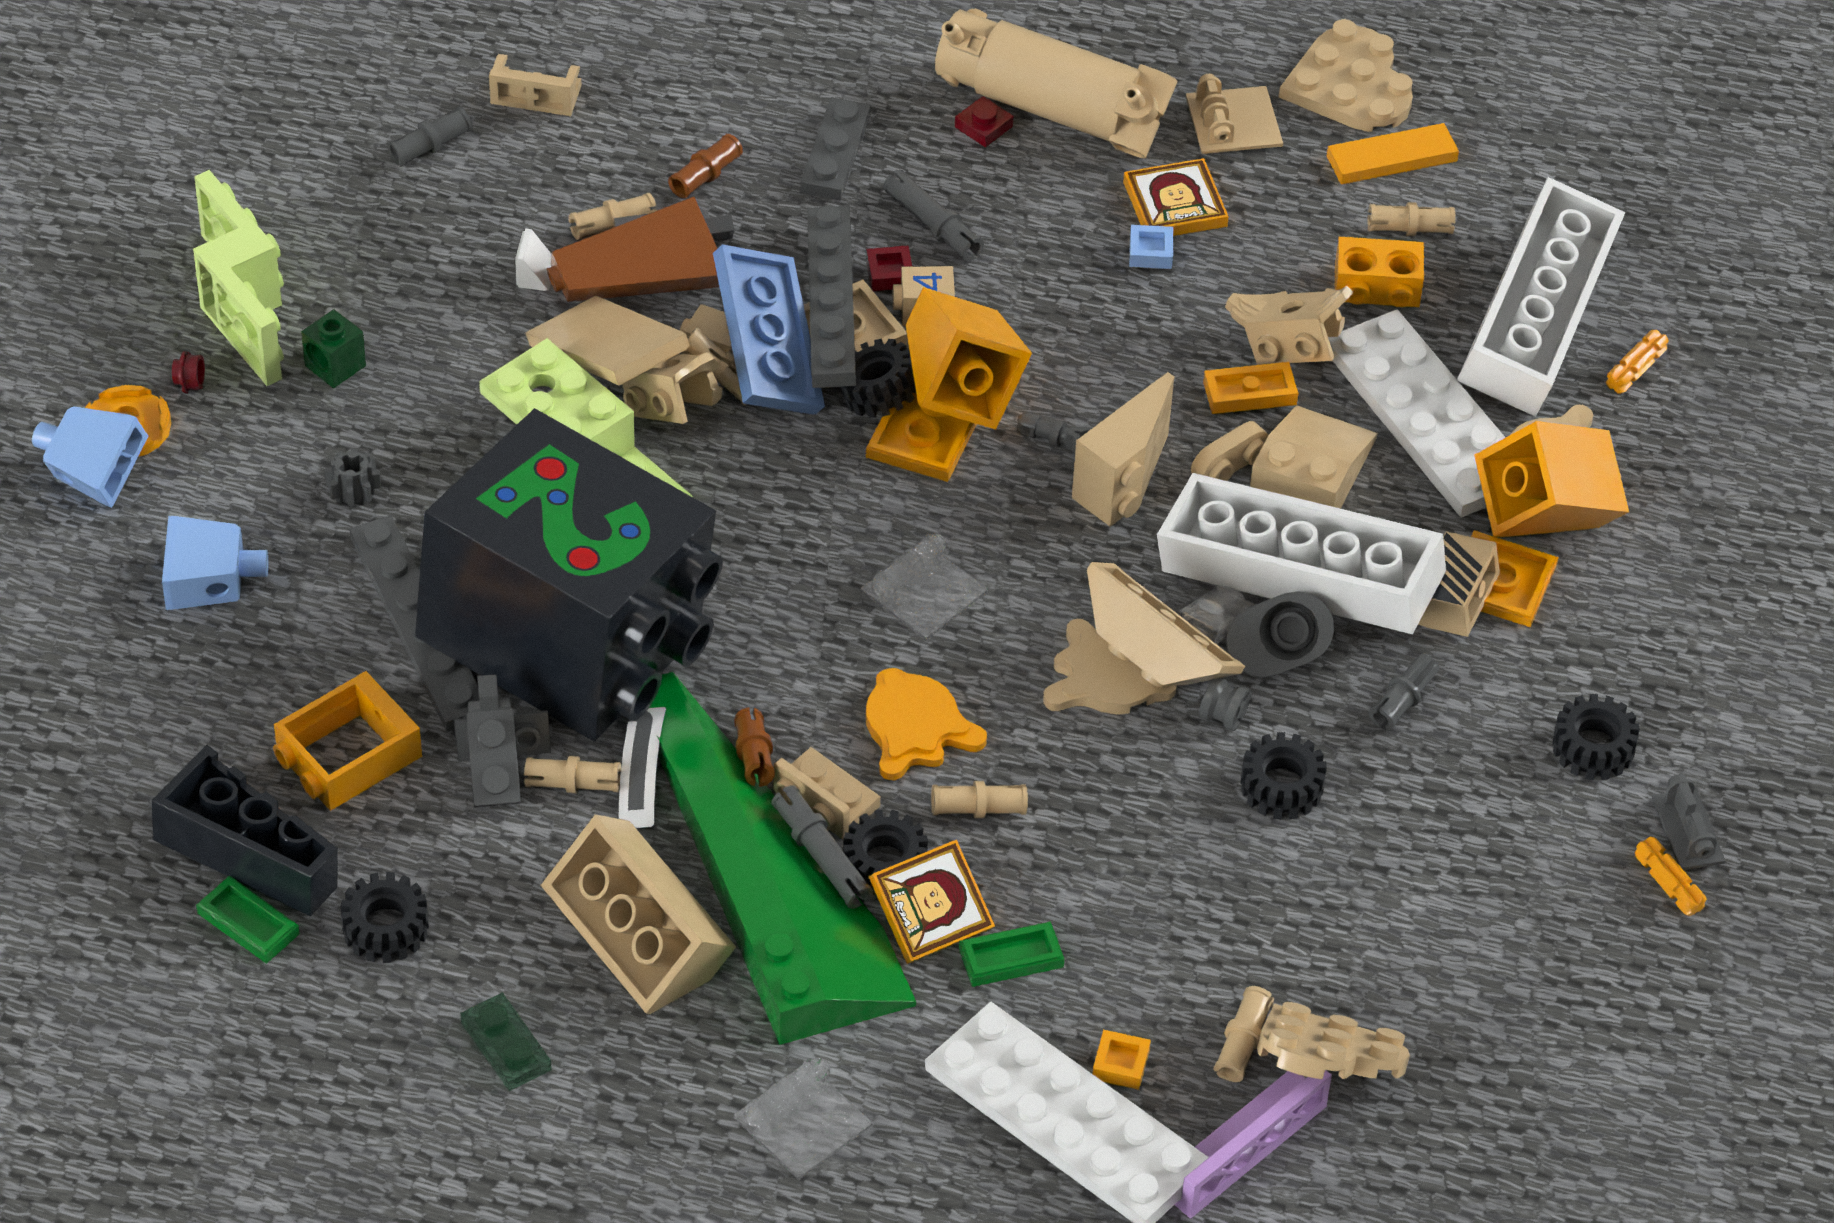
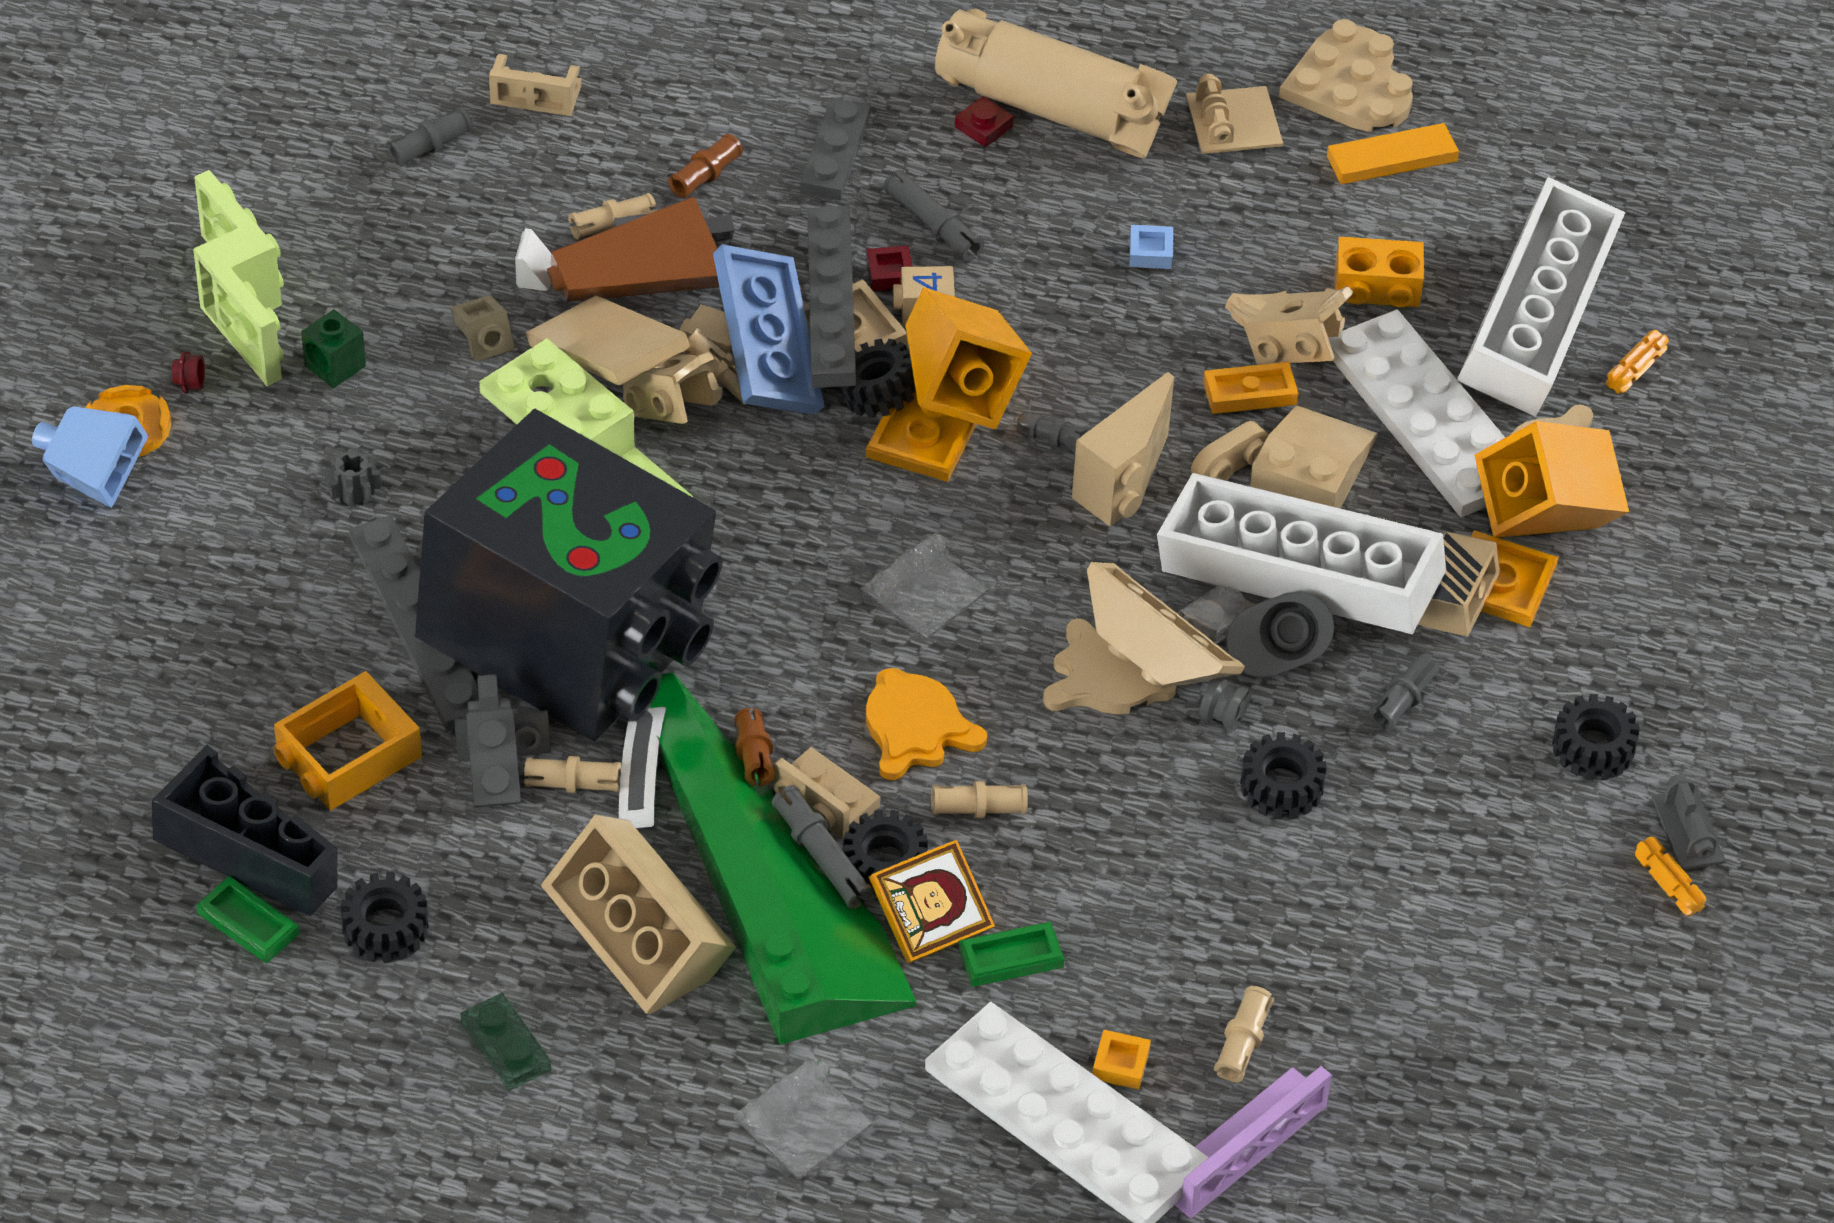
light blue torso [162,516,268,610] -> none
tile [1123,158,1229,236] -> none
tan plate [1257,1002,1410,1079] -> none
tan pin [1367,202,1455,236] -> none
none -> dark tan bracket [450,295,514,361]

